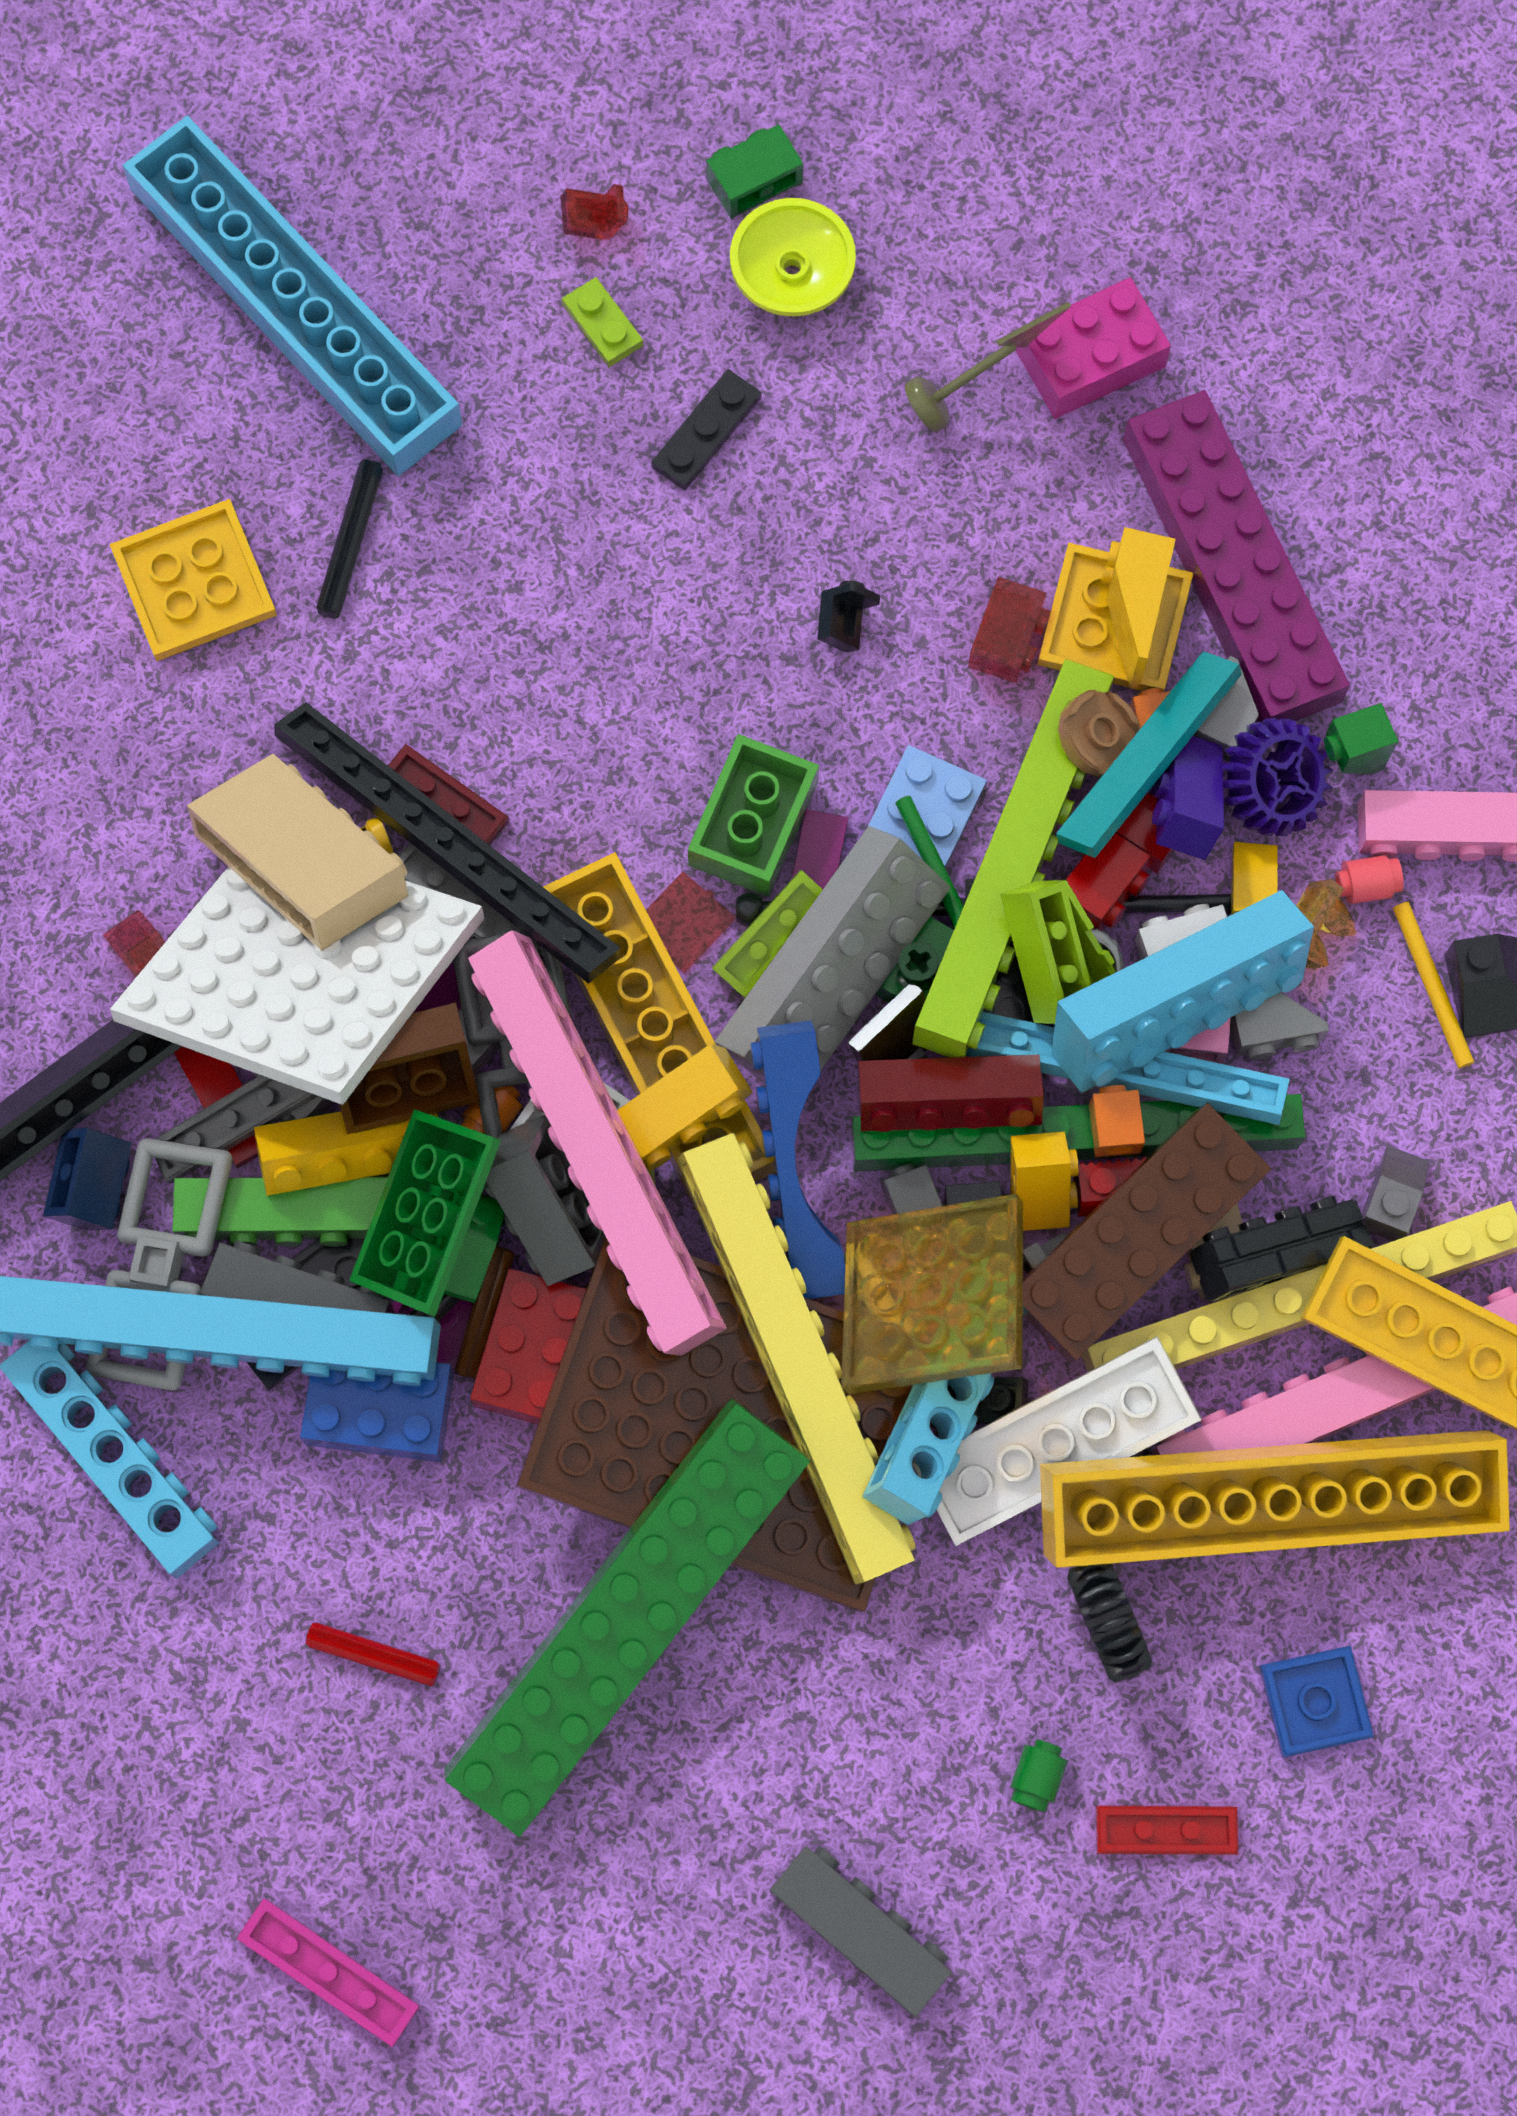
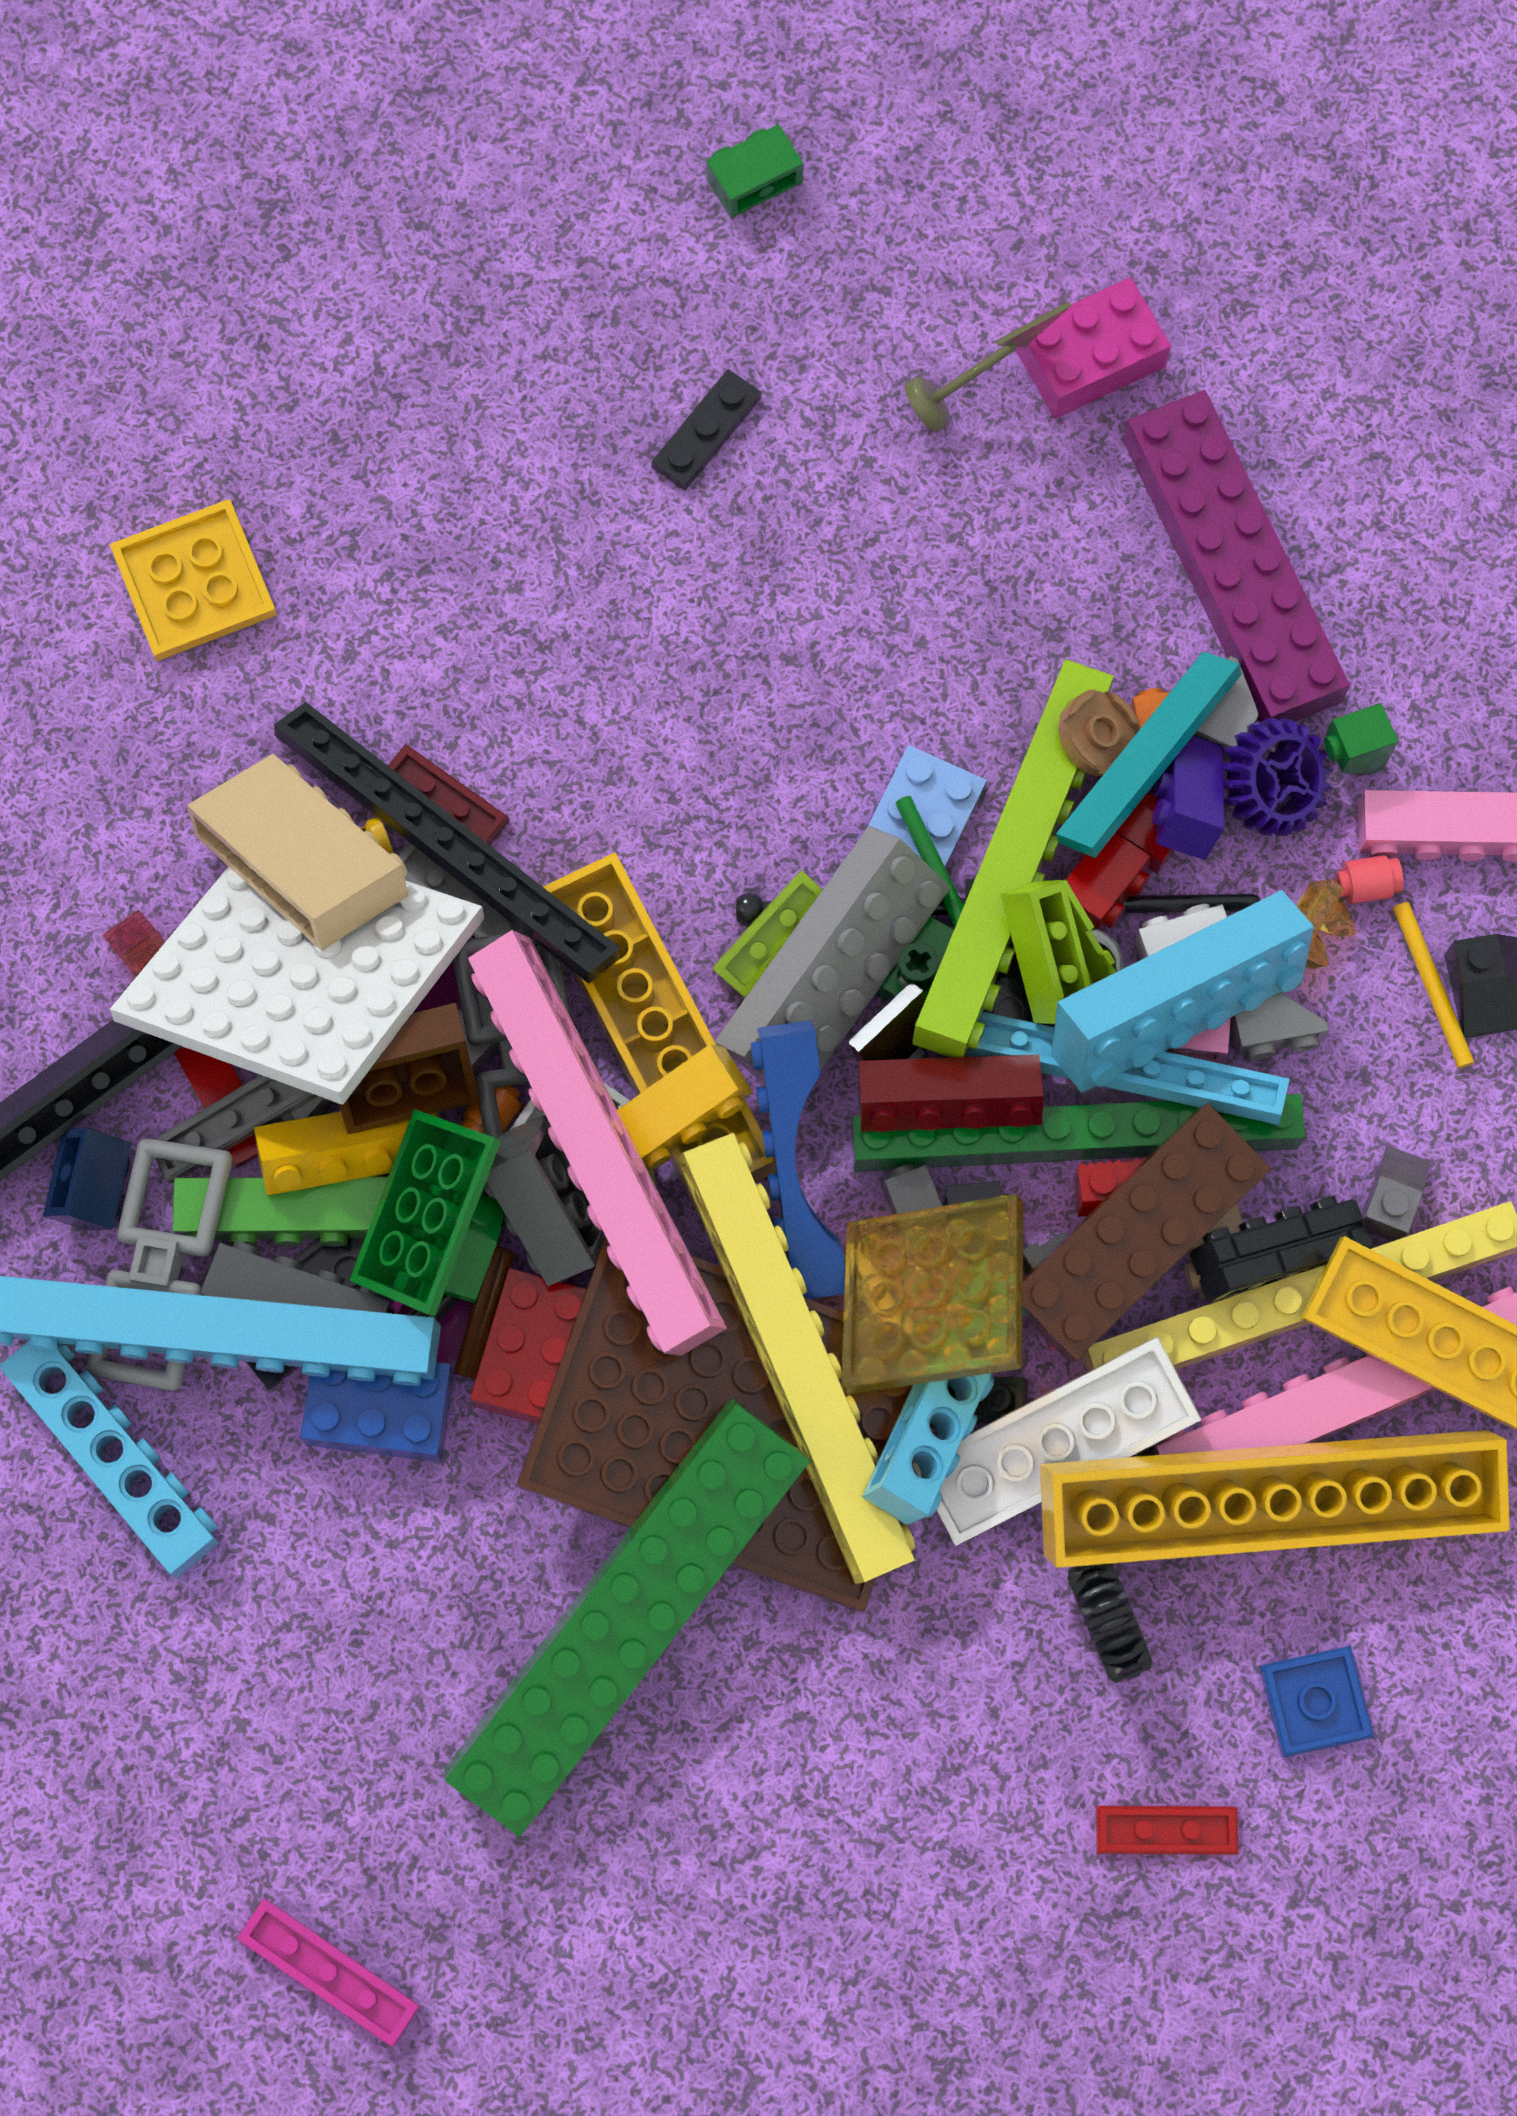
medium azure brick [122,115,463,477] -> none
red axle [305,1622,440,1686] -> none
black axle [316,459,383,619] -> none
clear red bracket [560,184,629,240] -> none
lime plate [561,277,643,367] -> none
clear red piece [646,872,736,973] -> none
bright green brick [688,734,819,897] -> none
neon yellow dish [730,198,856,317] -> none
dark grey brick [769,1845,952,2017] -> none
magenta tile [791,809,849,889] -> none
black bracket [817,581,880,652] -> none
clear red brick [968,577,1051,684] -> none
yellow brick [1010,1131,1079,1232] -> none
green brick [1010,1739,1068,1813] -> none
yellow plate [1037,542,1193,692] -> none
orange brick [1089,1085,1145,1157] -> none
yellow slope [1102,527,1176,690] -> none
yellow tile [1231,841,1278,915] -> none

